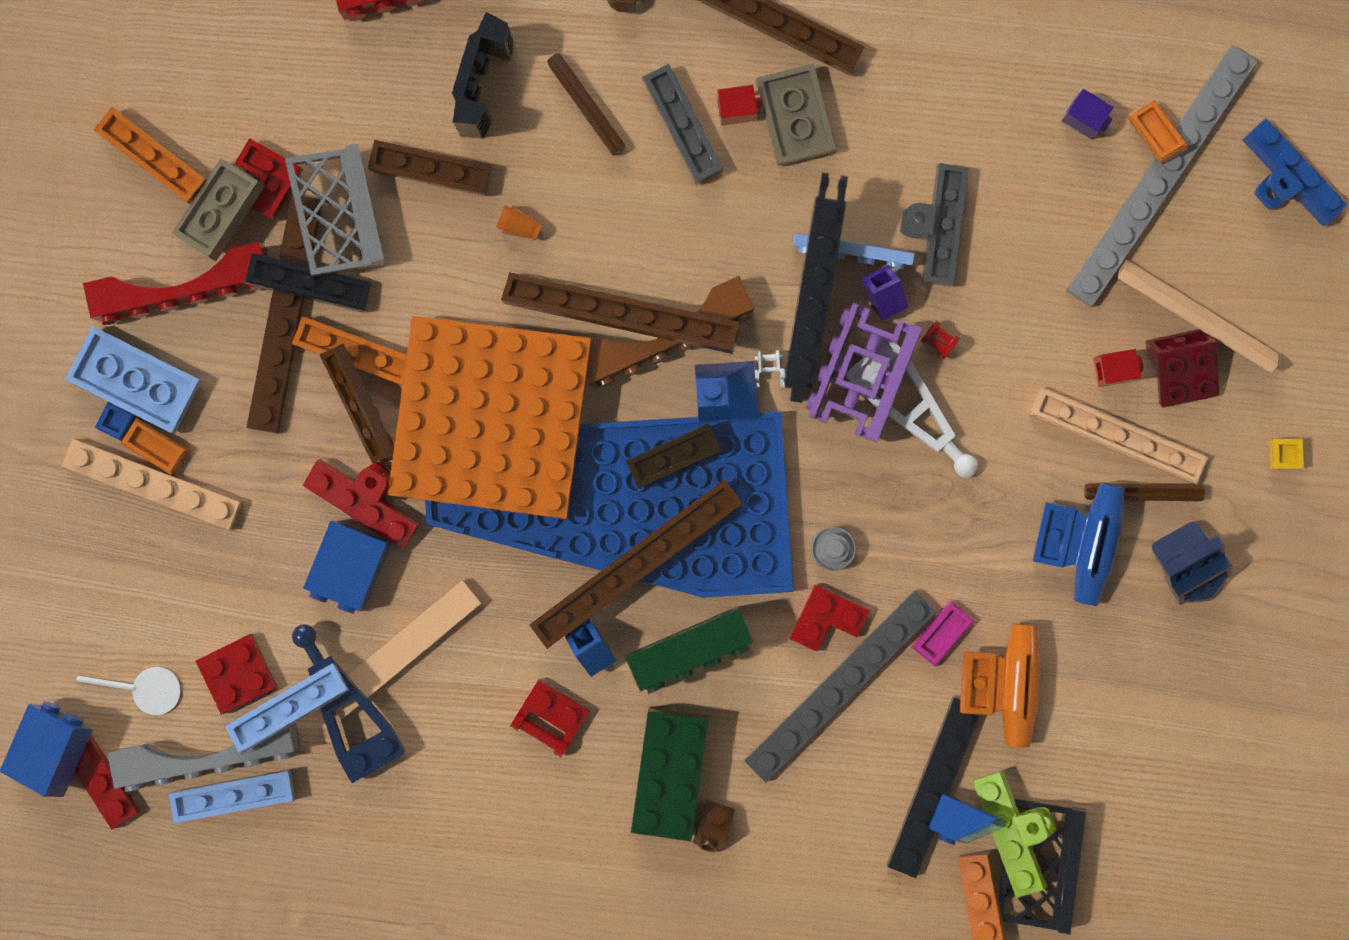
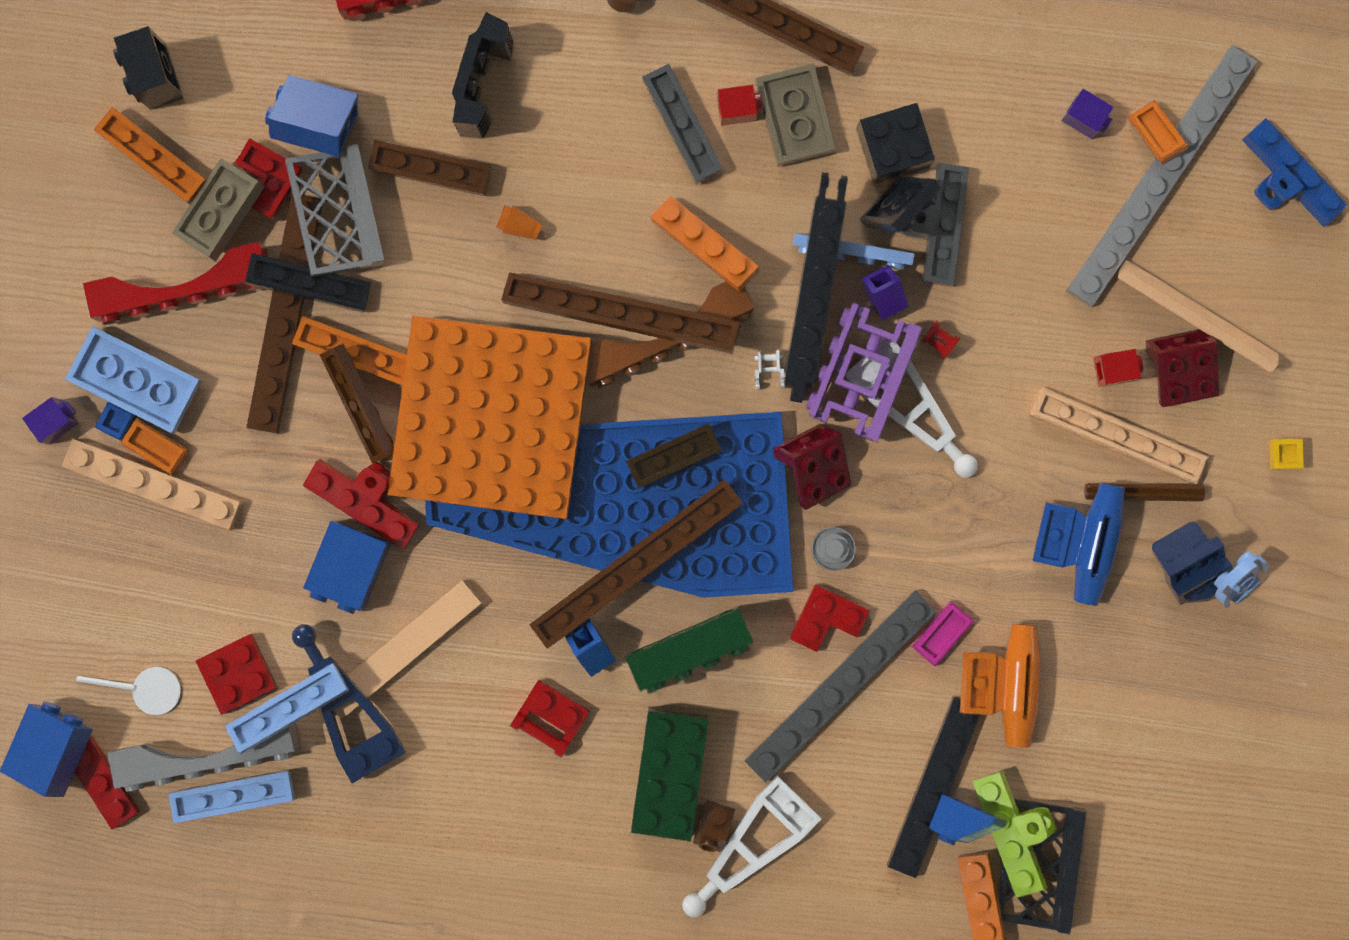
reddish brown axle [547,53,625,155] -> none
blue slope [694,361,759,422] -> none
none -> dark purple brick [22,397,79,444]
none -> black brick [113,26,184,110]
none -> brick [265,75,359,157]
none -> orange plate [651,196,759,292]
none -> white plate [682,775,821,918]
none -> dark red bracket [773,424,851,510]
none -> black brick [856,103,935,184]
none -> black plate [859,176,941,233]
none -> light blue plate [1214,551,1270,607]

